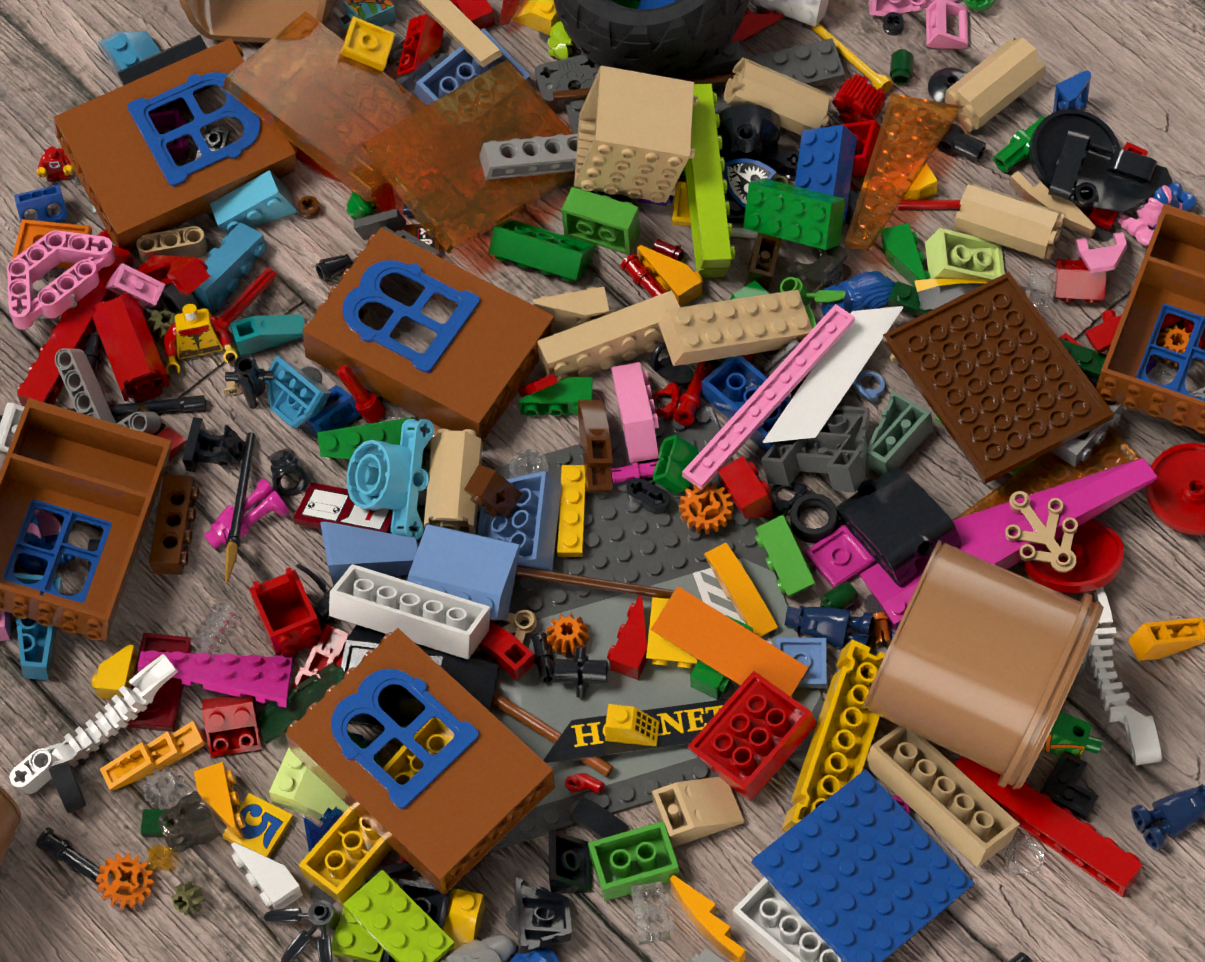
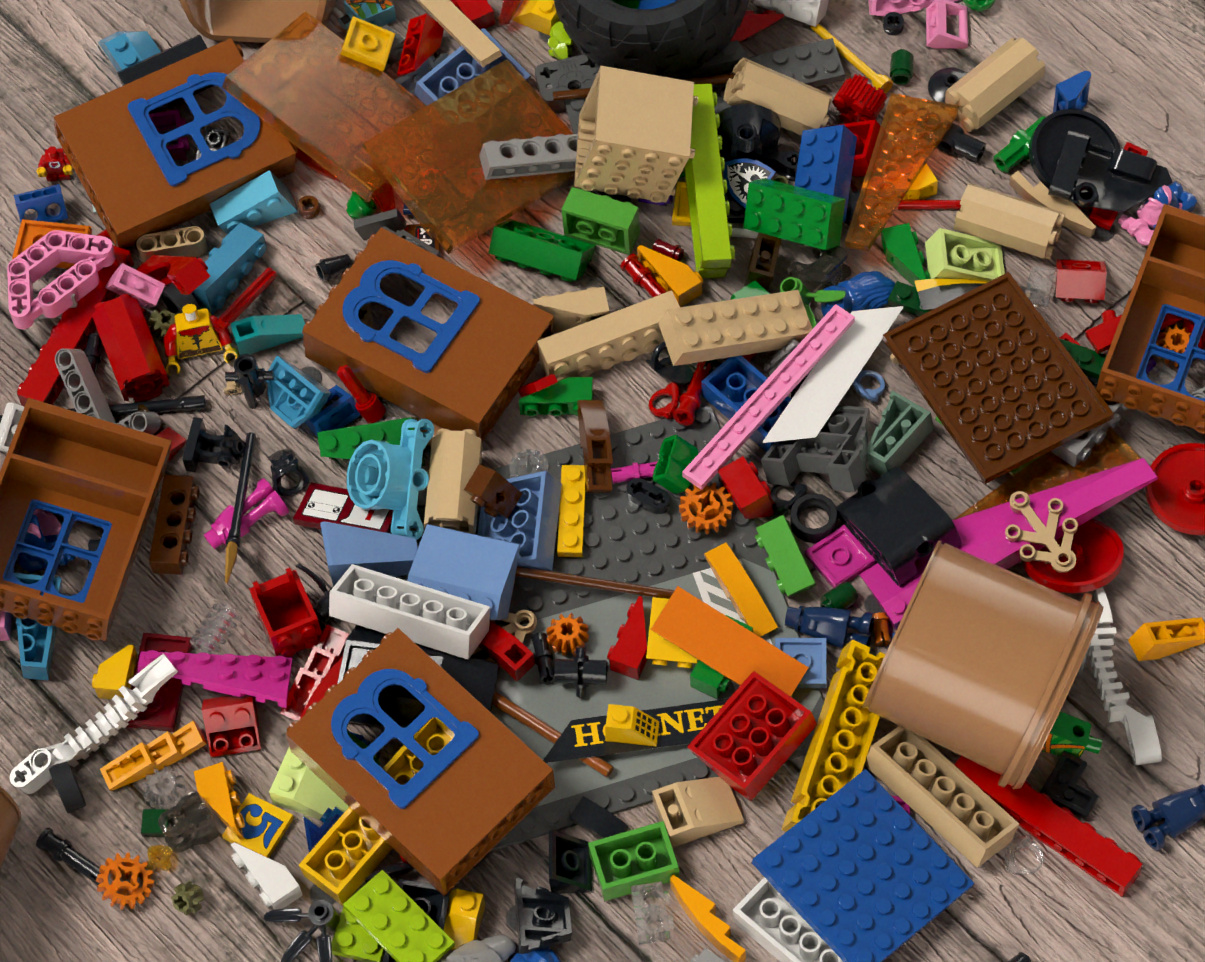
clear green windscreen [258,662,345,744] -> none
red arm [565,773,605,794] -> none
bright pink wedge [611,362,659,463] -> none
bright pink flag [1075,232,1127,273] -> none

